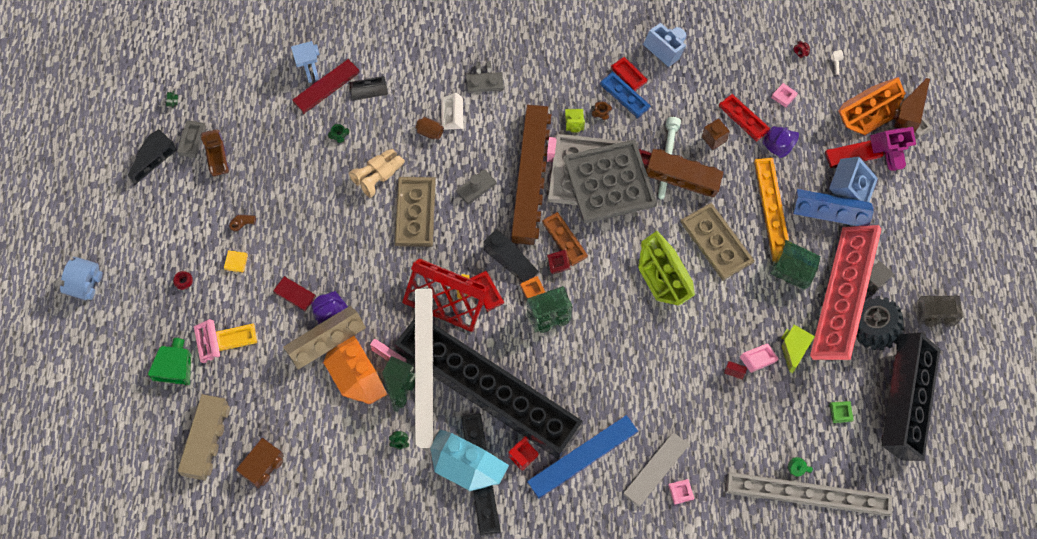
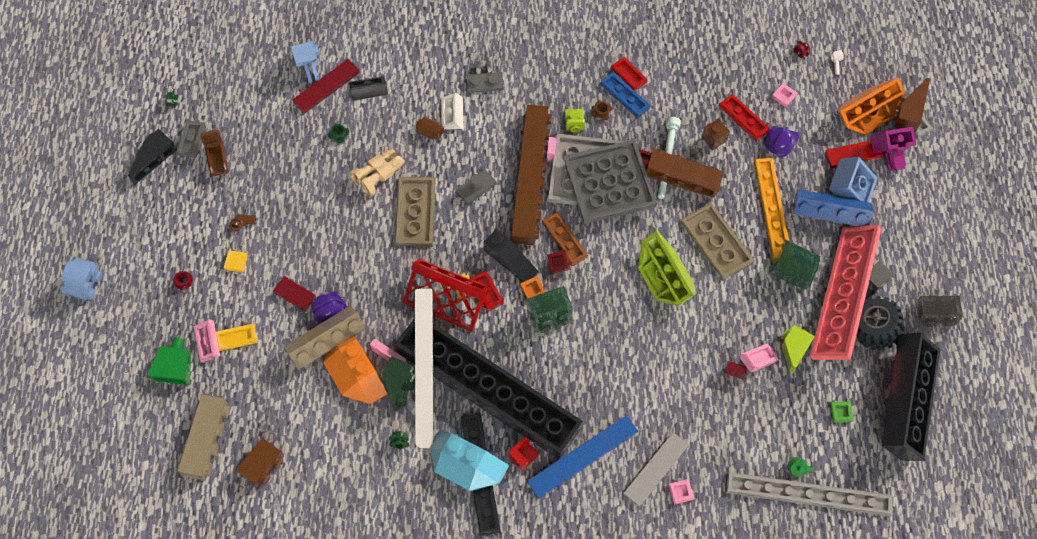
medium blue brick [643,23,686,67] -> none

